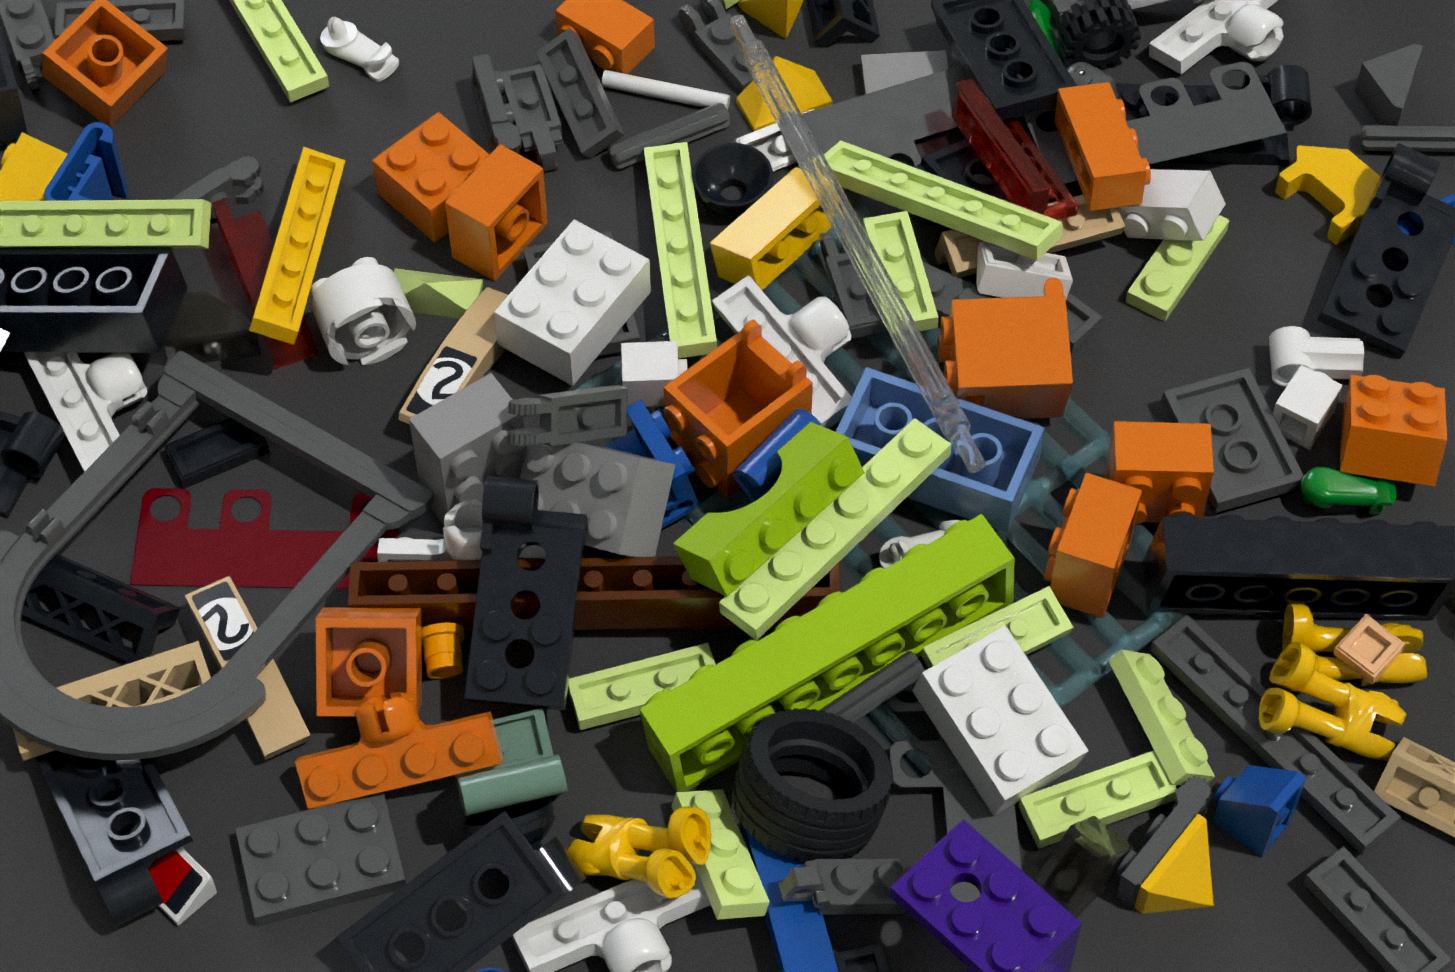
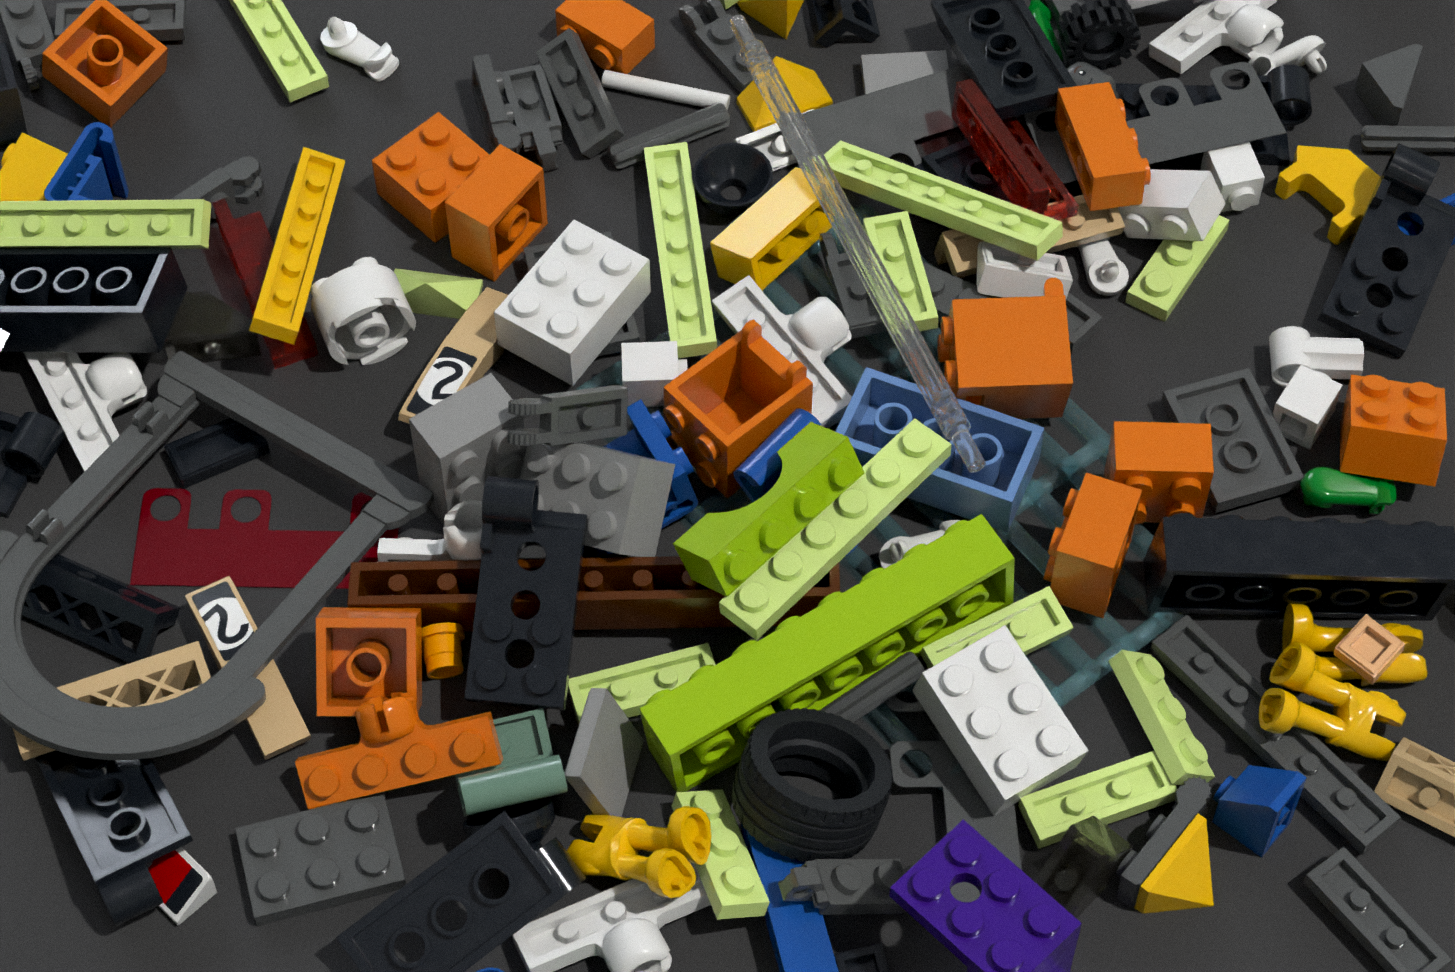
none -> light grey tile [564,688,644,817]
none -> white piece [1075,237,1129,296]
none -> white brick [1200,142,1265,213]
none -> white piece [1244,35,1327,75]

